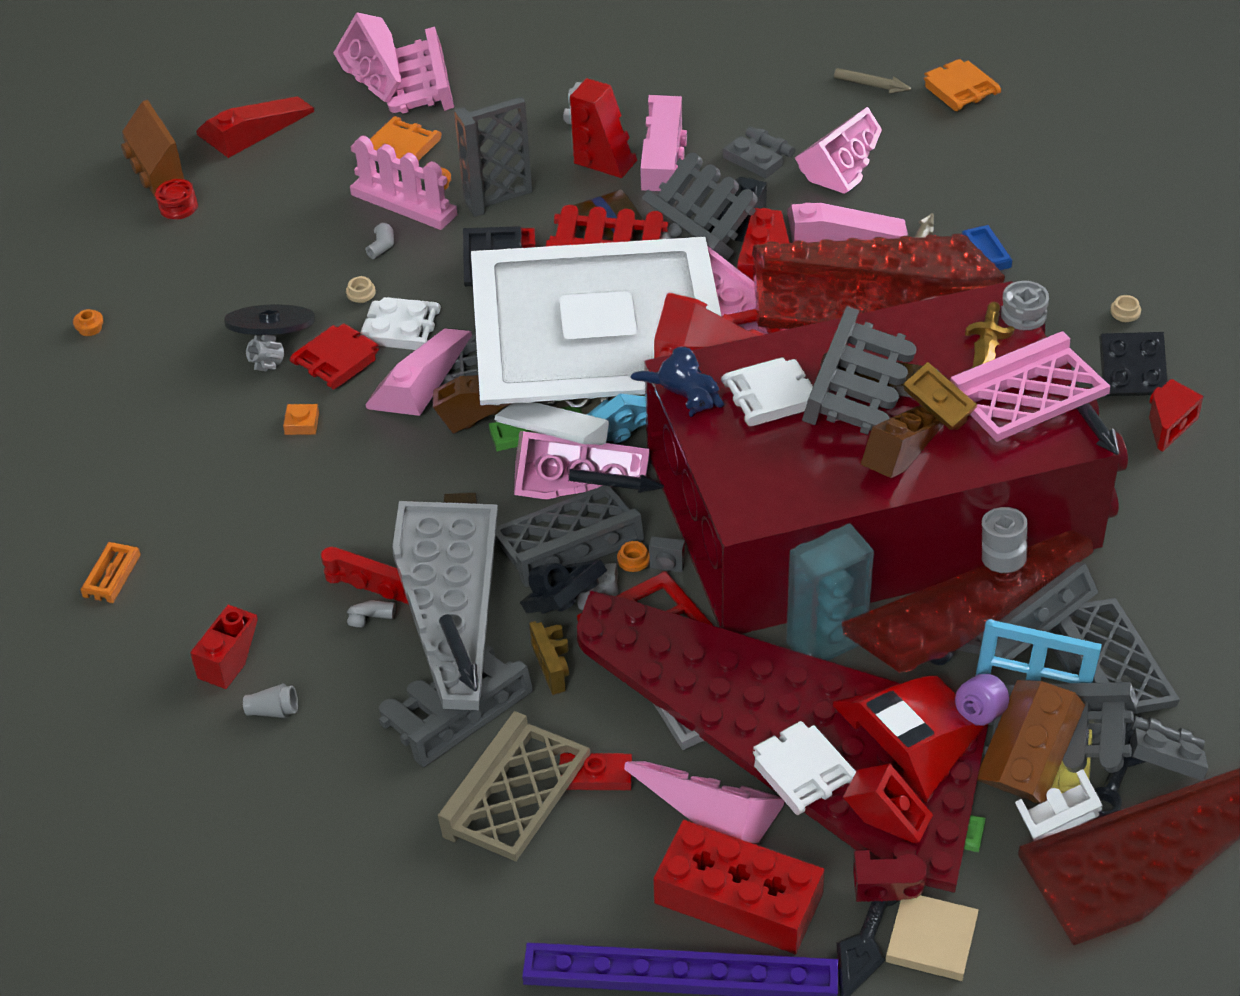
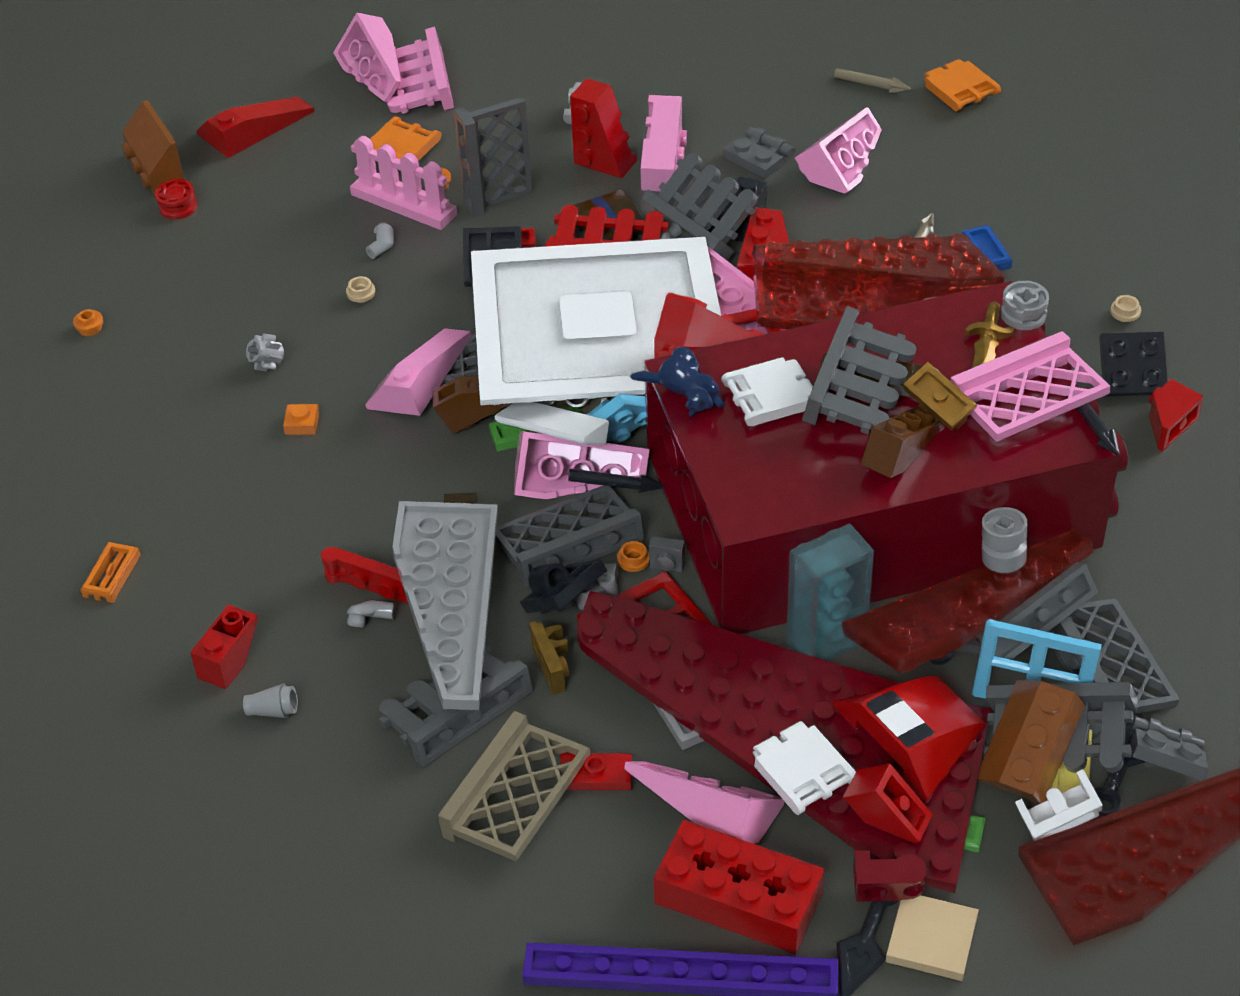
black piece [224,304,315,335] -> none
red plate [290,323,379,390] -> none
white plate [360,297,441,350] -> none
black piece [439,614,478,692] -> none
bright pink wedge [787,203,909,250] -> none
medium lavender head [955,674,1009,726] -> none

